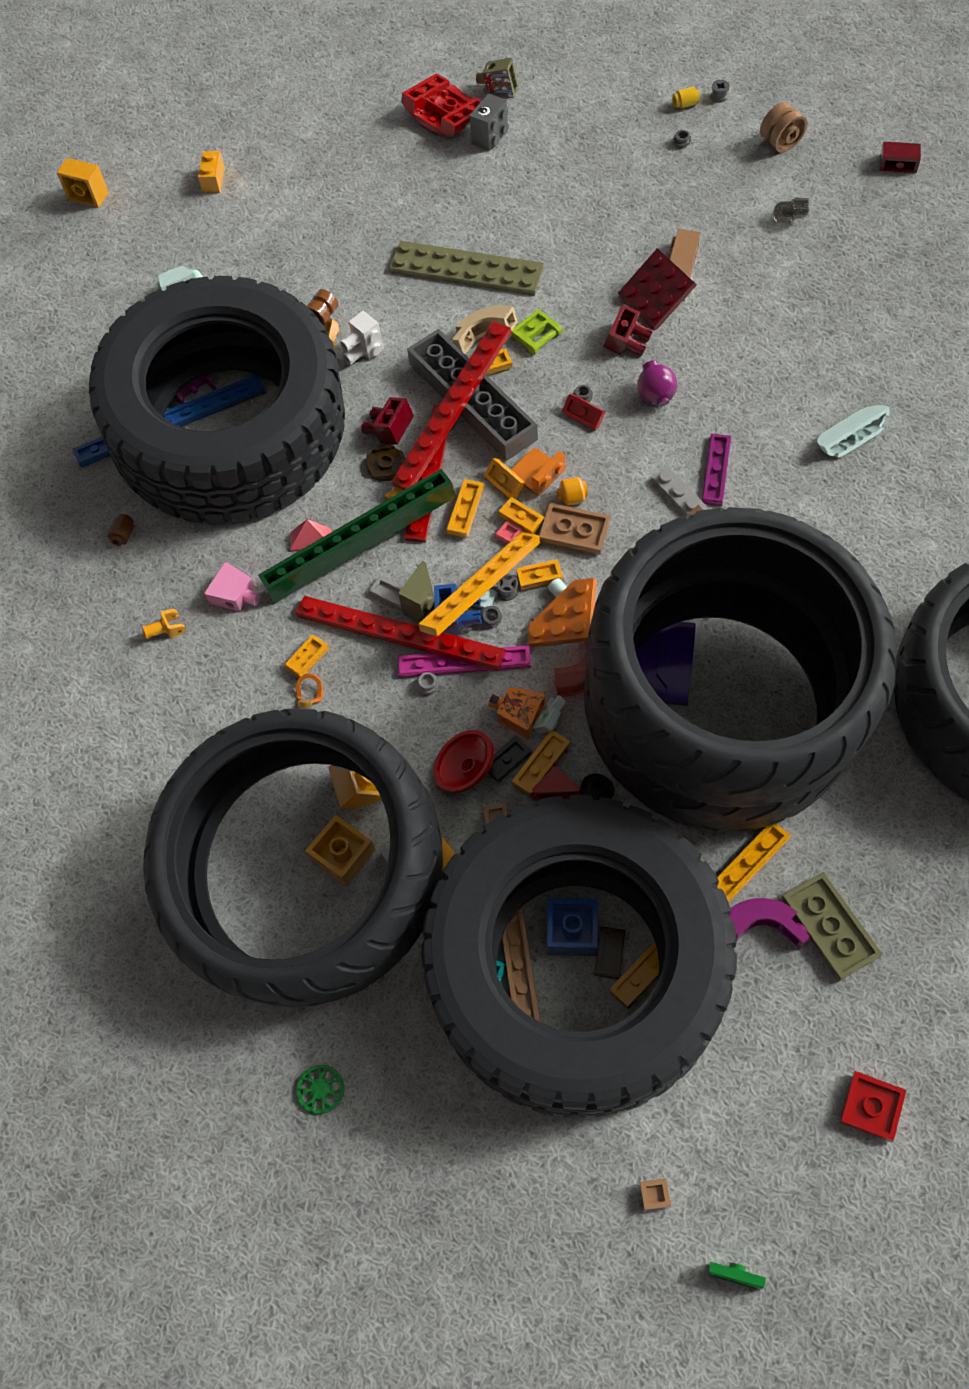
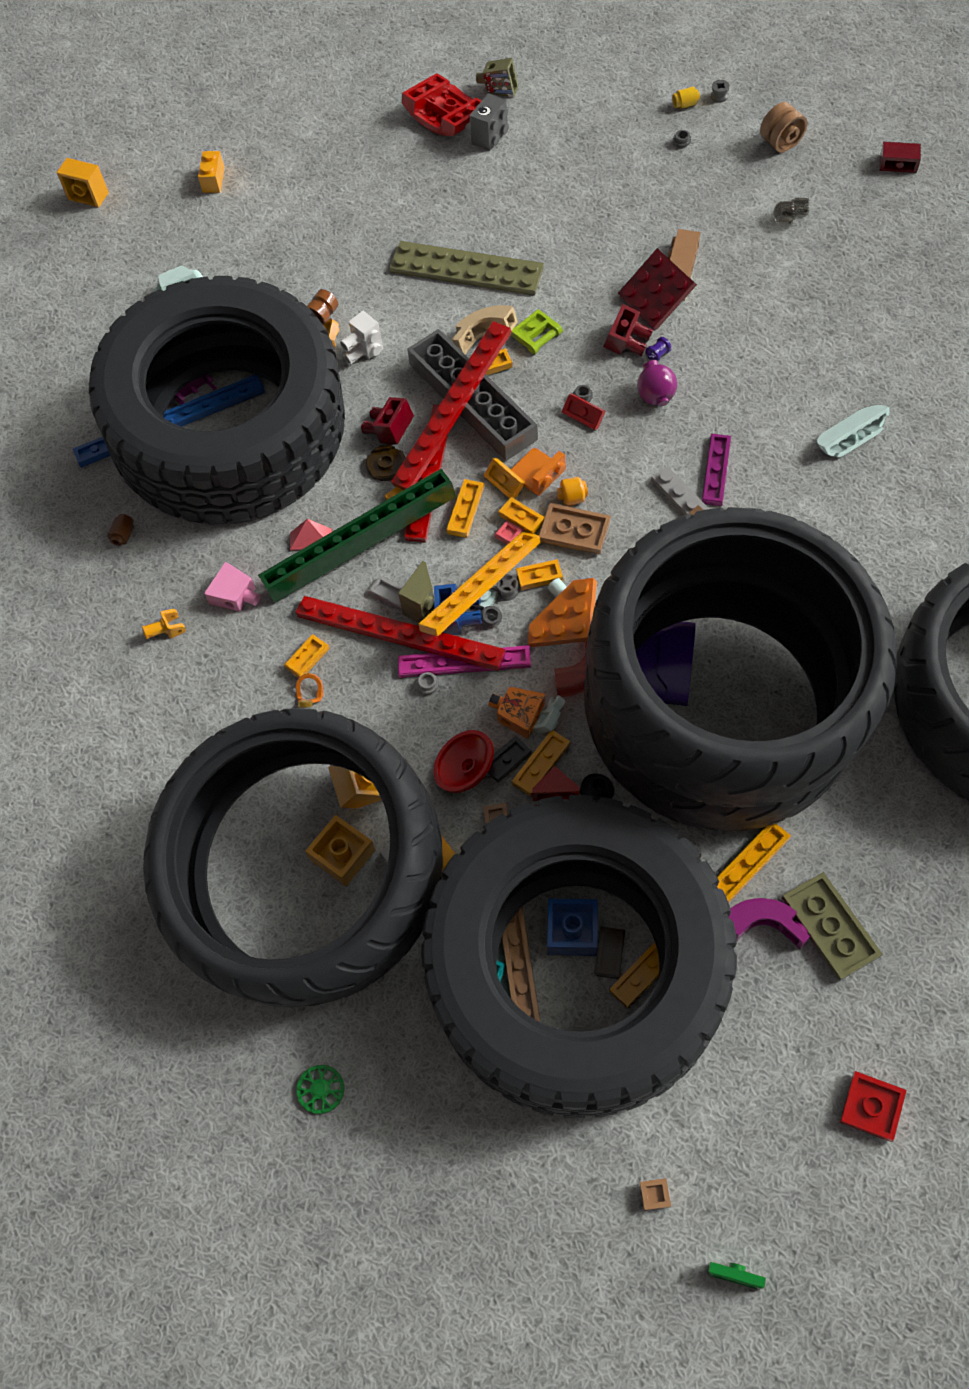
none -> dark purple bush [645,337,672,361]

